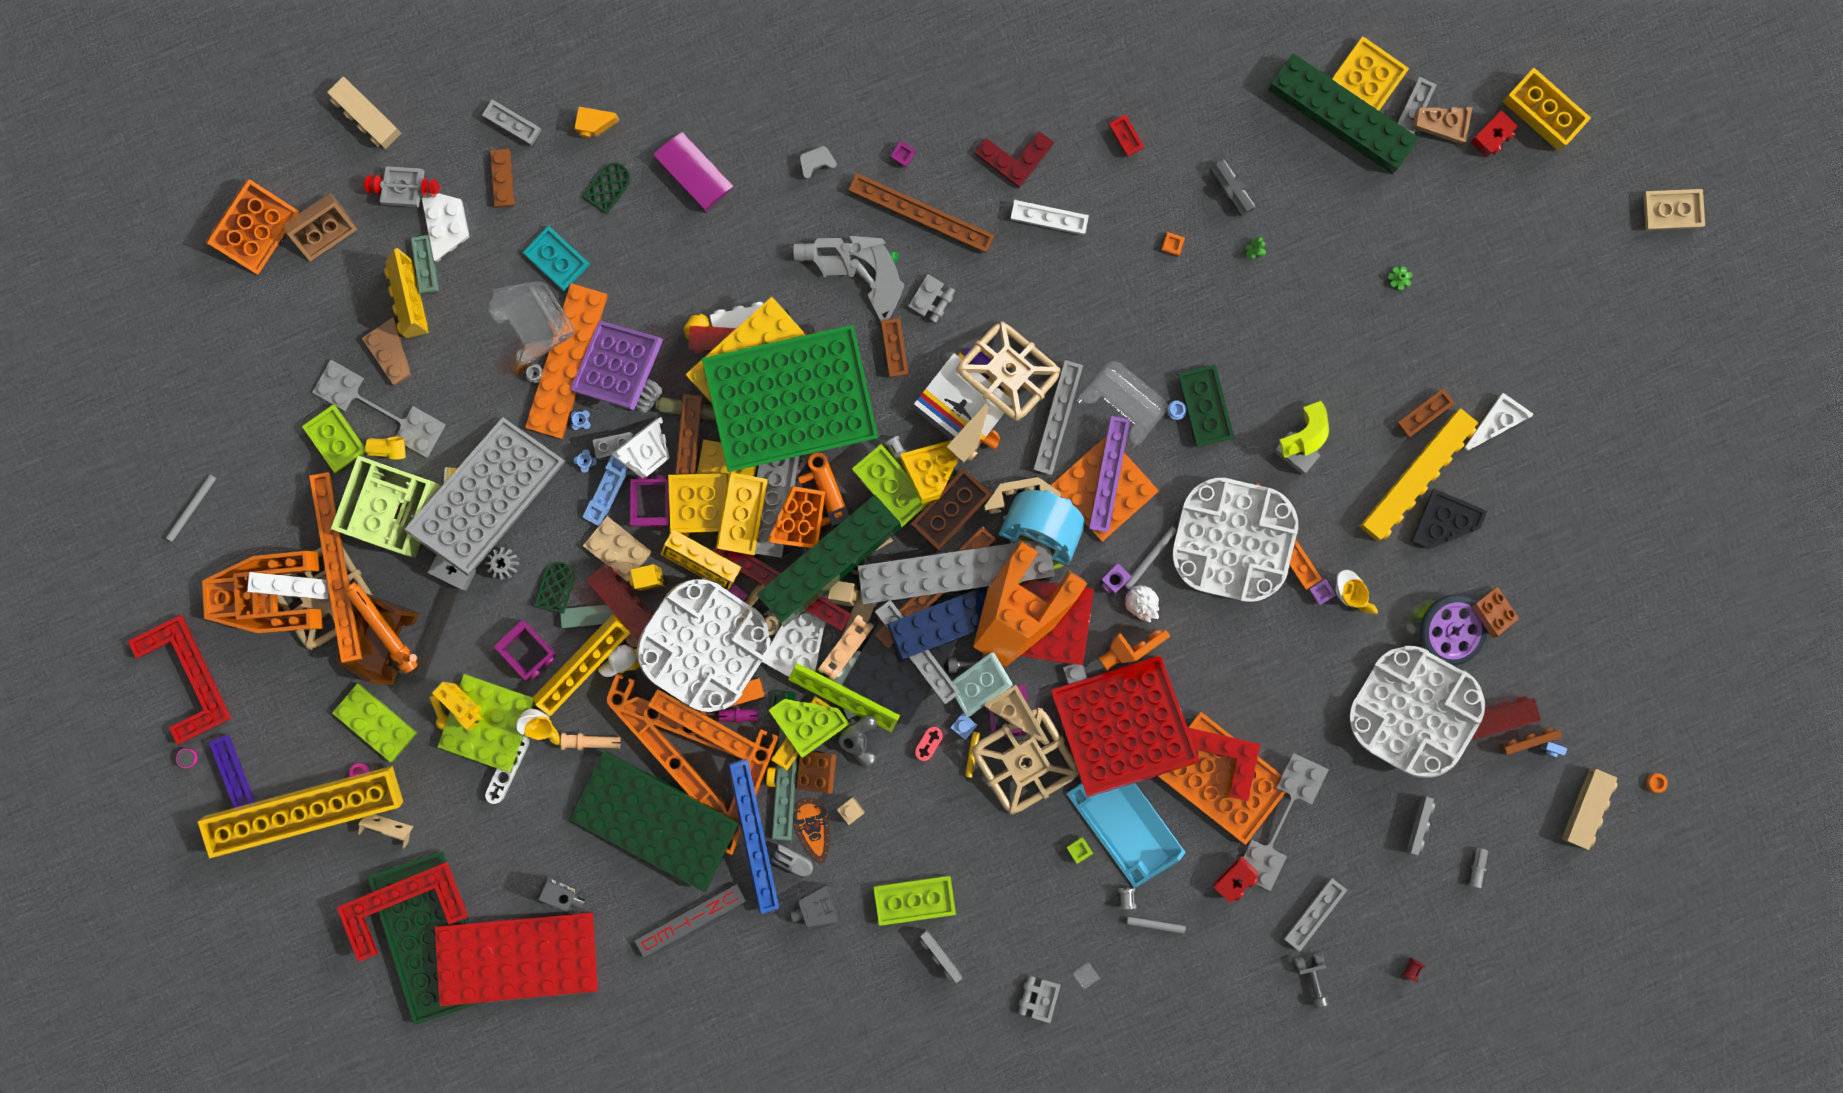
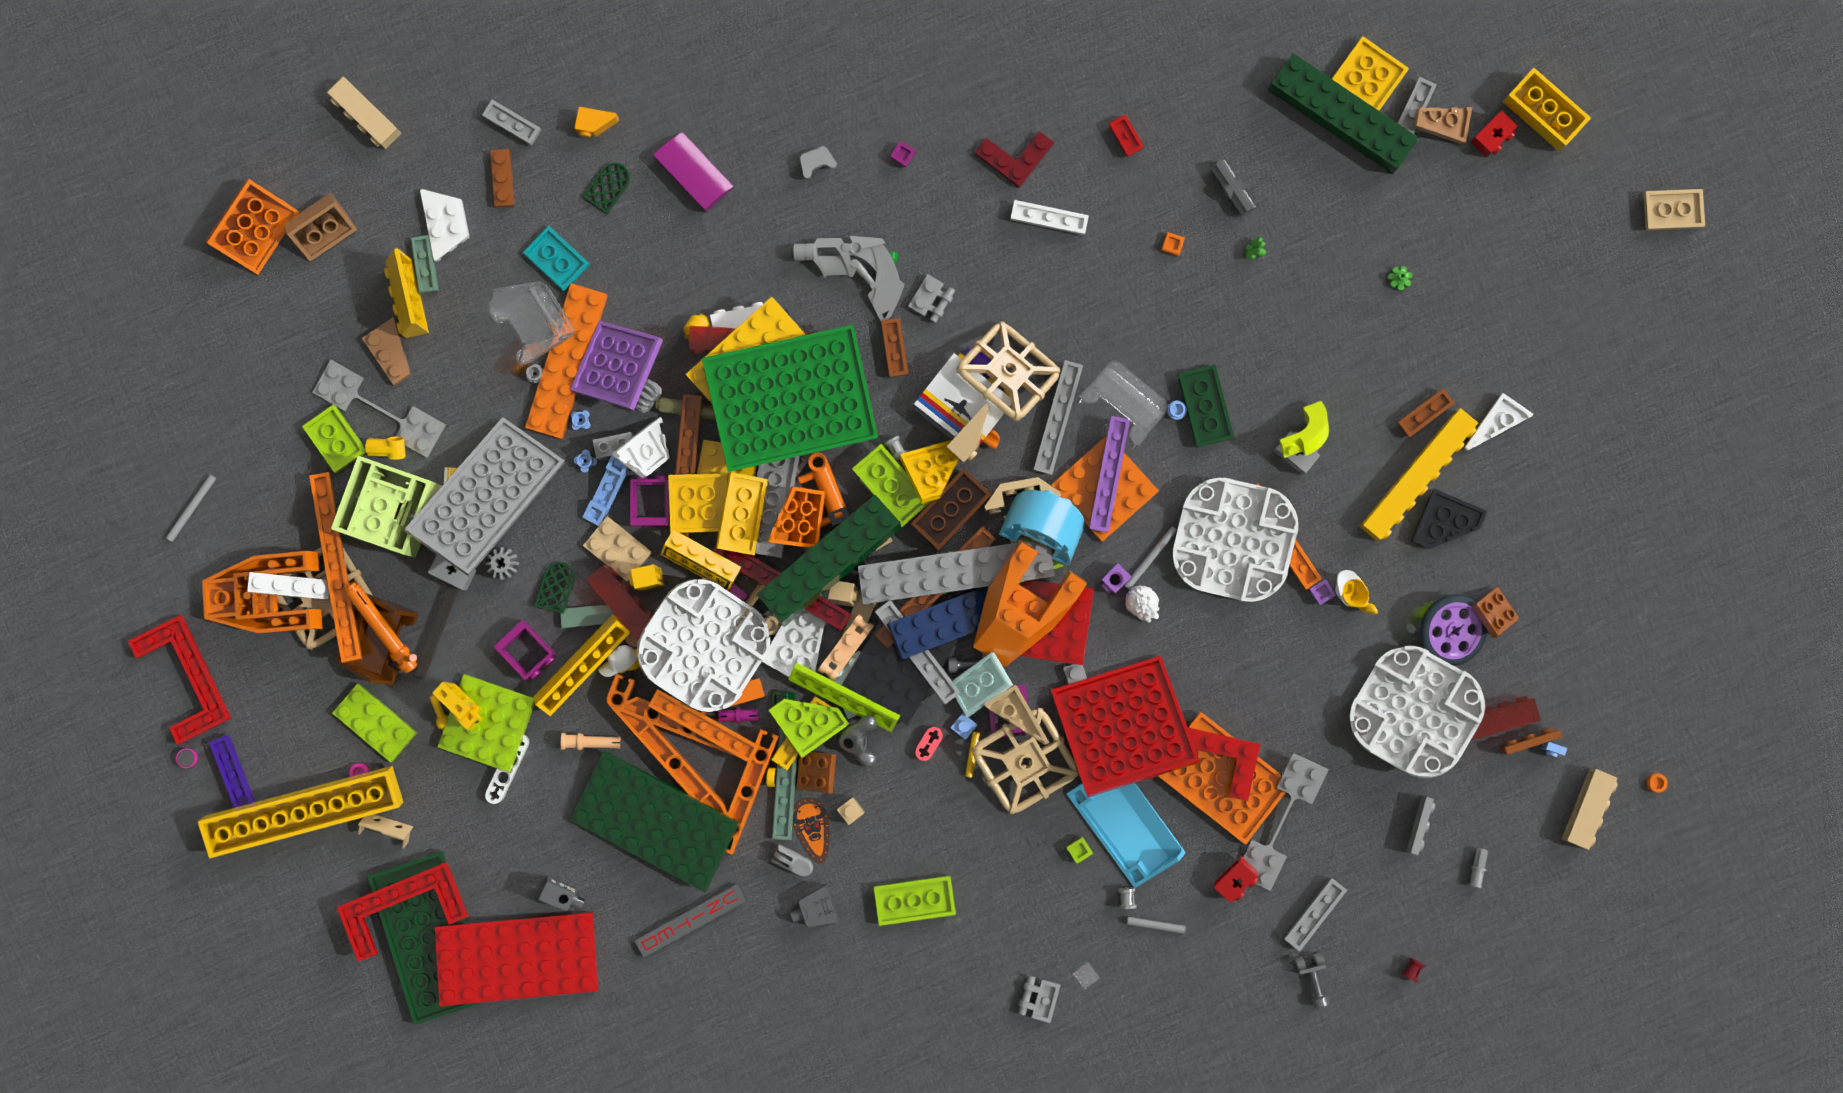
light grey plate [363,166,440,207] -> none
yellow hair [516,709,561,745] -> none
blue plate [728,759,779,914] -> none
dark orange plate [849,173,995,254] -> none
light grey plate [920,929,962,983] -> none
orange plate [1098,629,1170,670] -> none

